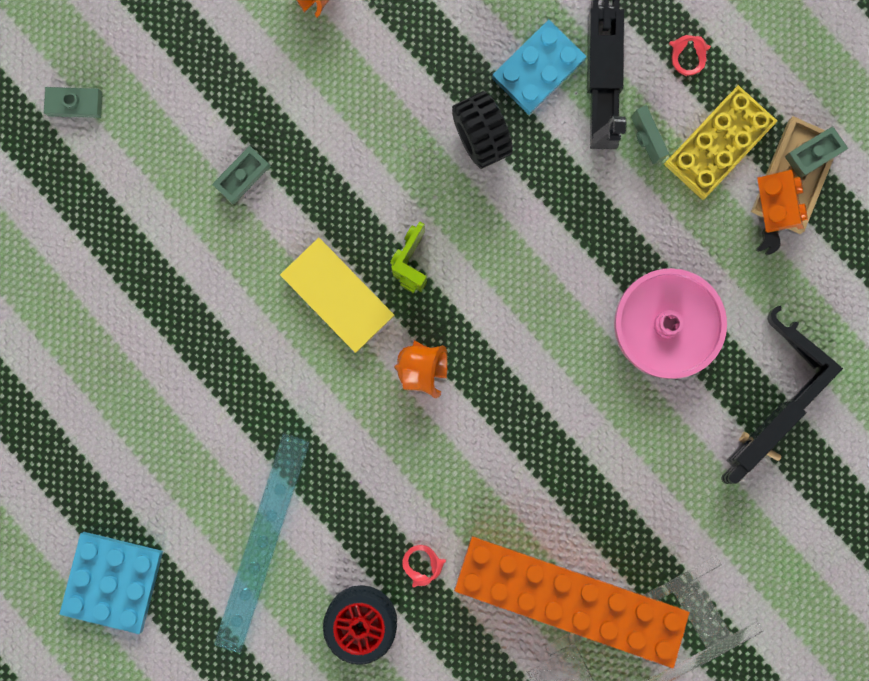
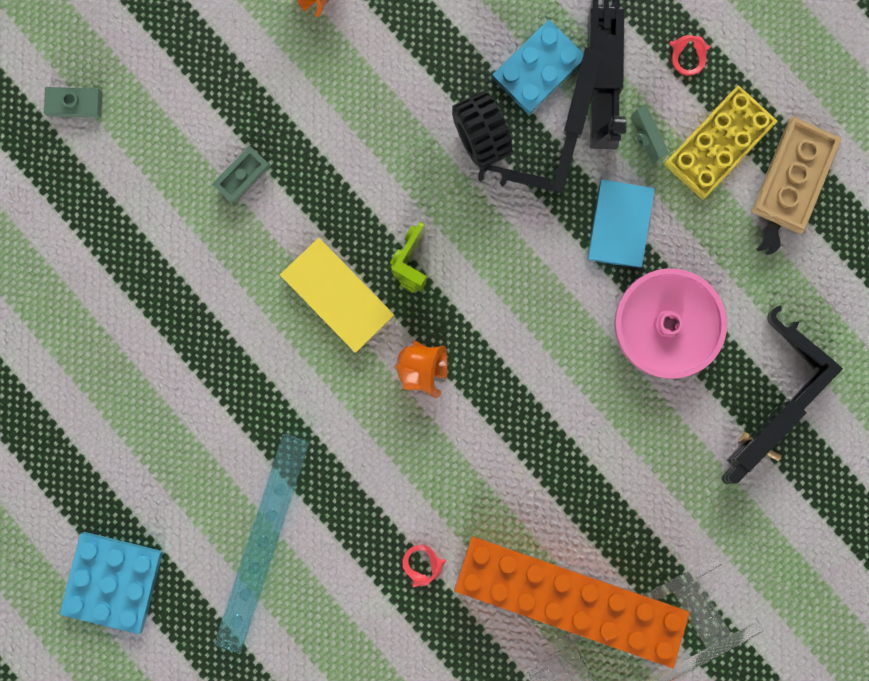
wheel [323,585,397,665] -> none
orange bracket [757,170,808,233] -> none
sand green plate [785,126,848,178] -> none
none -> black hinge [478,31,607,194]
none -> medium azure tile [587,179,655,269]

